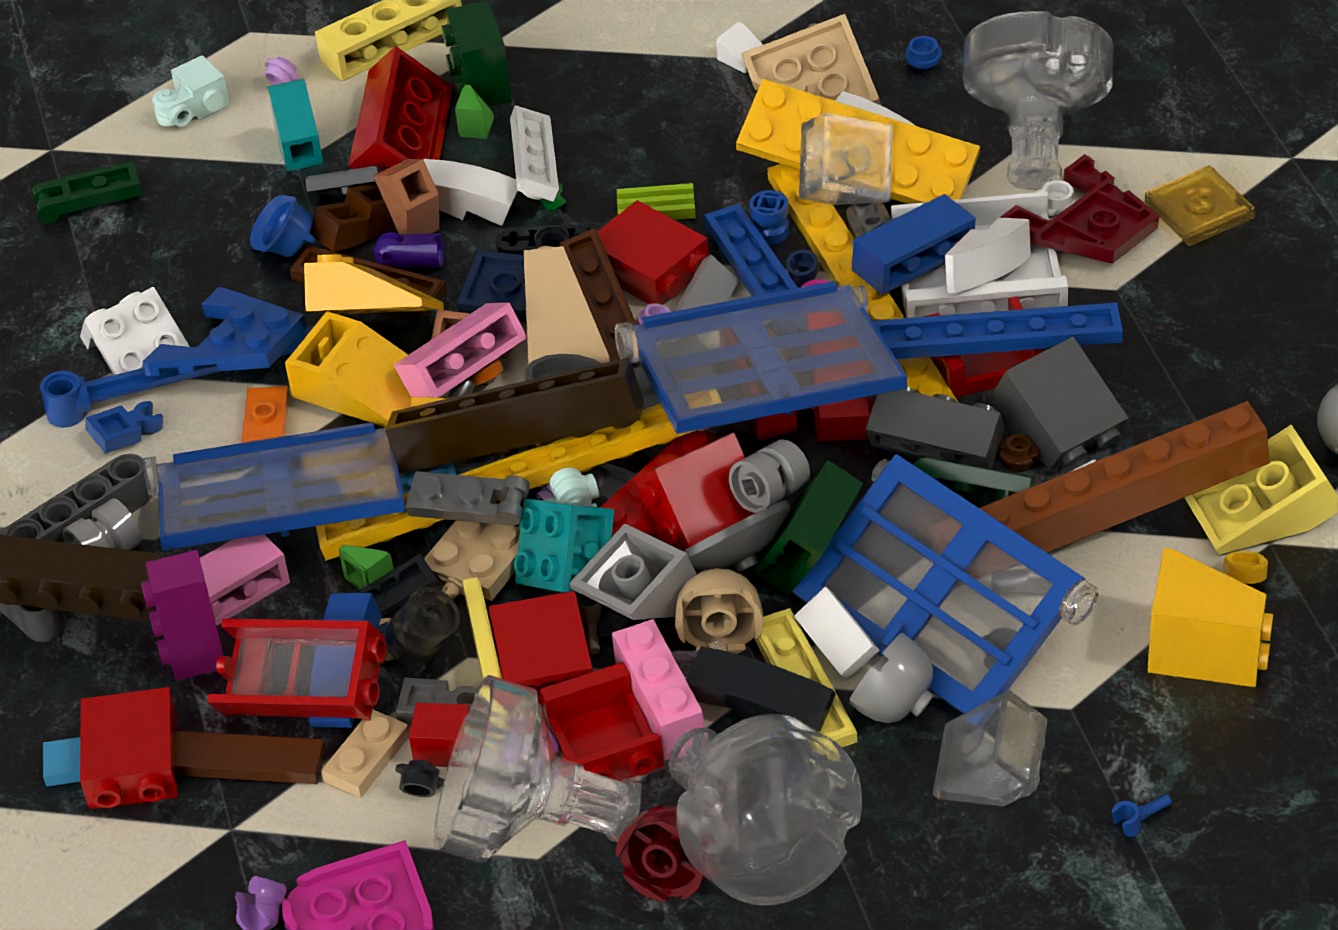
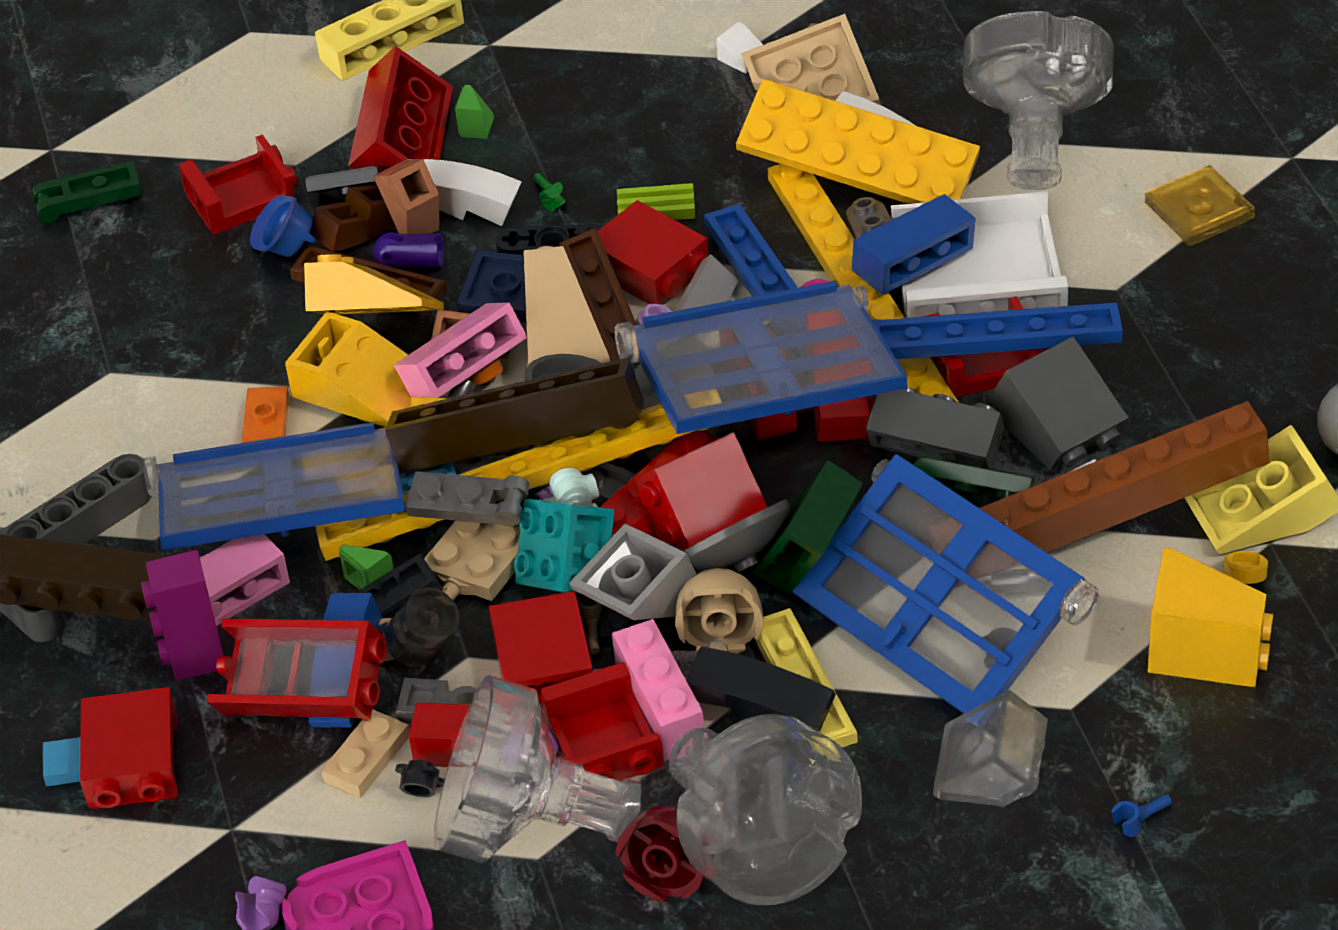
blue piece [40,325,315,428] -> none
light grey wheel [62,498,143,550] -> none
white bracket [80,287,190,375] -> none
blue plate [85,401,163,454] -> none
blue wing [142,287,307,376] -> none
light aqua brick [152,55,230,127] -> none
reddish brown tile [173,731,326,784] -> none
lavender plate [263,57,299,85] -> none
teal slope [267,78,323,172] -> none
dark green brick [441,0,512,107] -> none
light yellow tile [462,577,511,738] -> none
white plate [510,105,559,202] -> none
light grey wheel [729,439,810,513] -> none
blue wheel [749,190,789,245] -> none
dark blue hinge [786,250,819,285] -> none
white tile [794,586,880,680] -> none
clear slope [799,112,892,205] -> none
light grey cylinder [849,633,934,723] -> none
blue plate [905,36,942,70] -> none
white slope [945,218,1031,294] -> none
dark red wing [995,154,1159,264] -> none
reddish brown plate [999,434,1040,472] -> none
white plate [1037,180,1076,216] -> none
none -> red panel [178,134,298,235]

